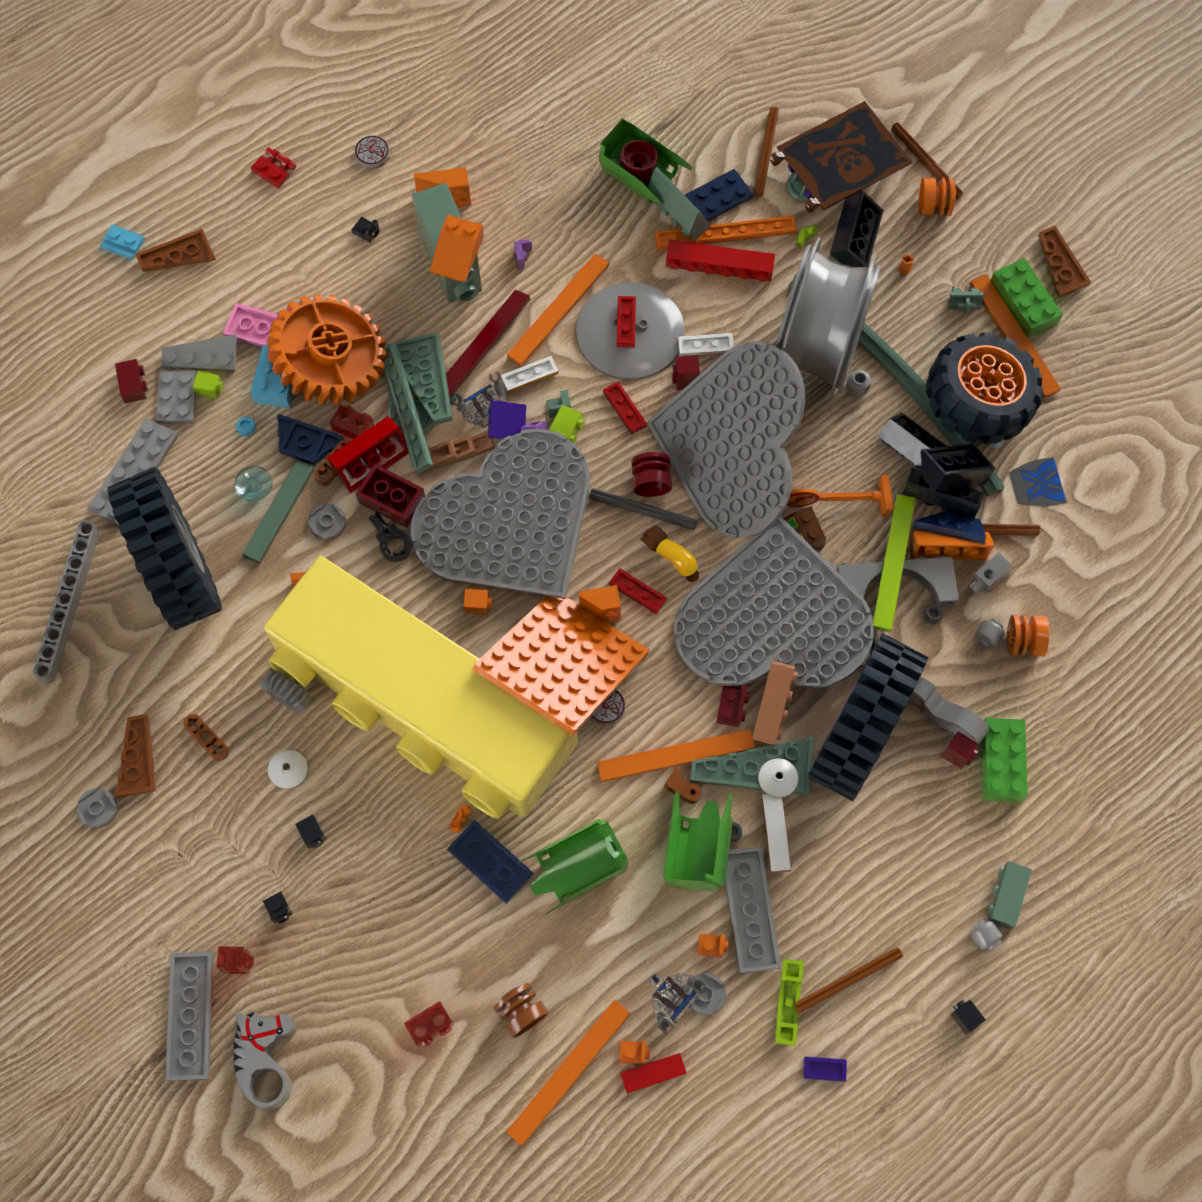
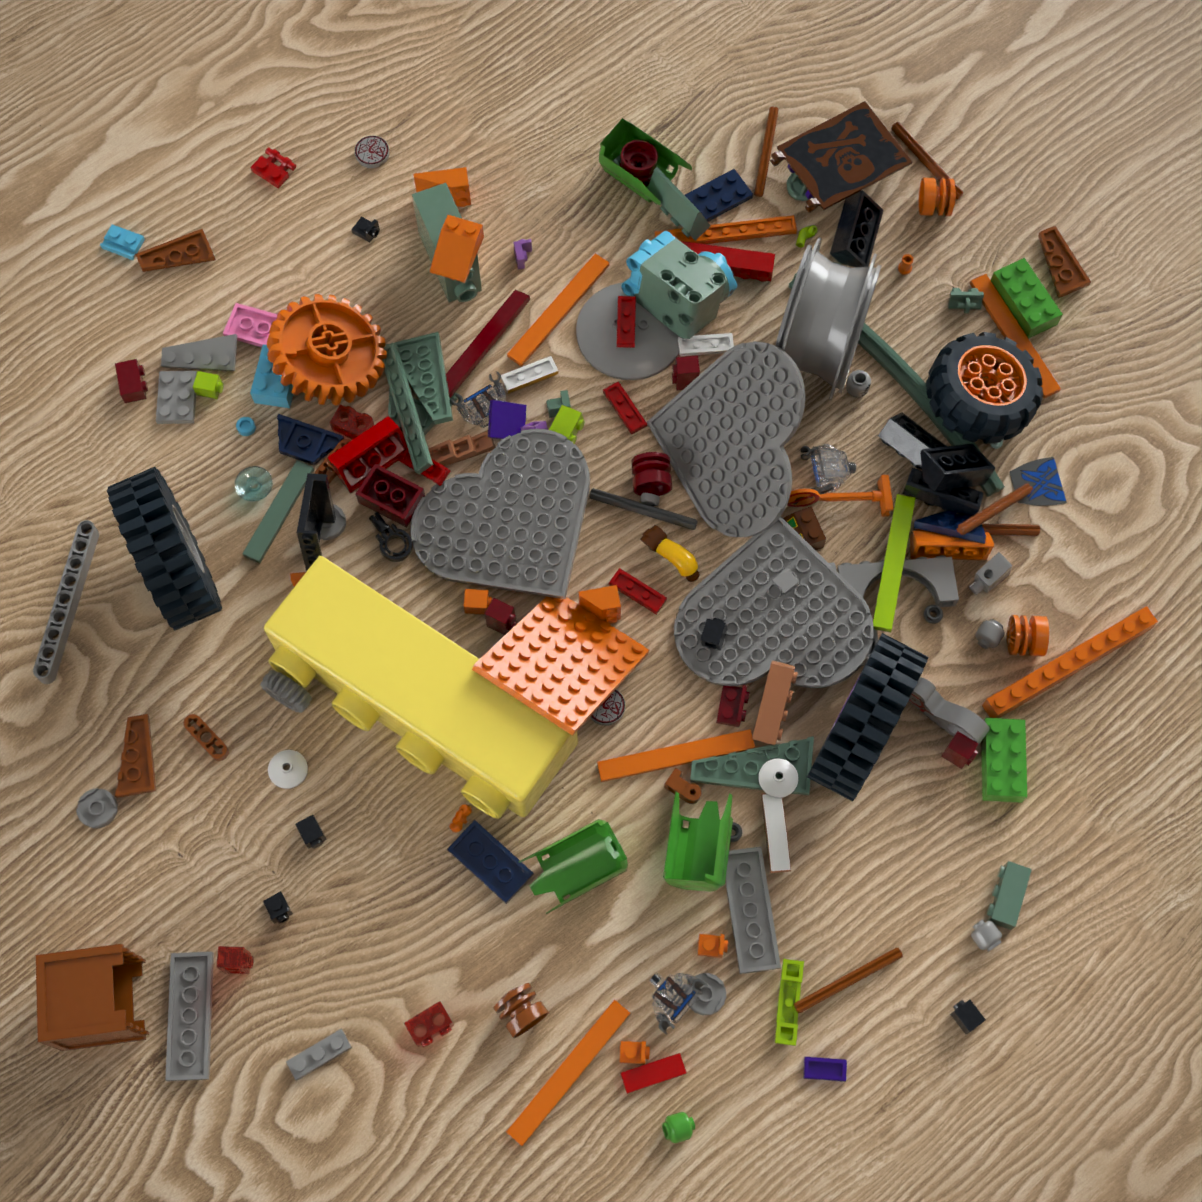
light grey plate [87,418,179,526] -> none
light grey animal [233,1011,297,1110] -> none
none -> dark orange container [36,944,149,1051]
none -> light grey plate [286,1029,352,1081]
none -> black panel [296,473,336,571]
none -> red tile [399,448,451,486]
none -> dark red brick [485,598,517,635]
none -> sand green piece [621,231,737,339]
none -> light grey tile [640,493,660,506]
none -> bright green head [662,1112,695,1143]
none -> black brick [700,618,728,651]
none -> light grey tile [772,568,800,595]
none -> clear torso [800,444,856,494]
none -> dark orange axle [957,483,1033,535]
none -> orange brick [982,606,1158,718]

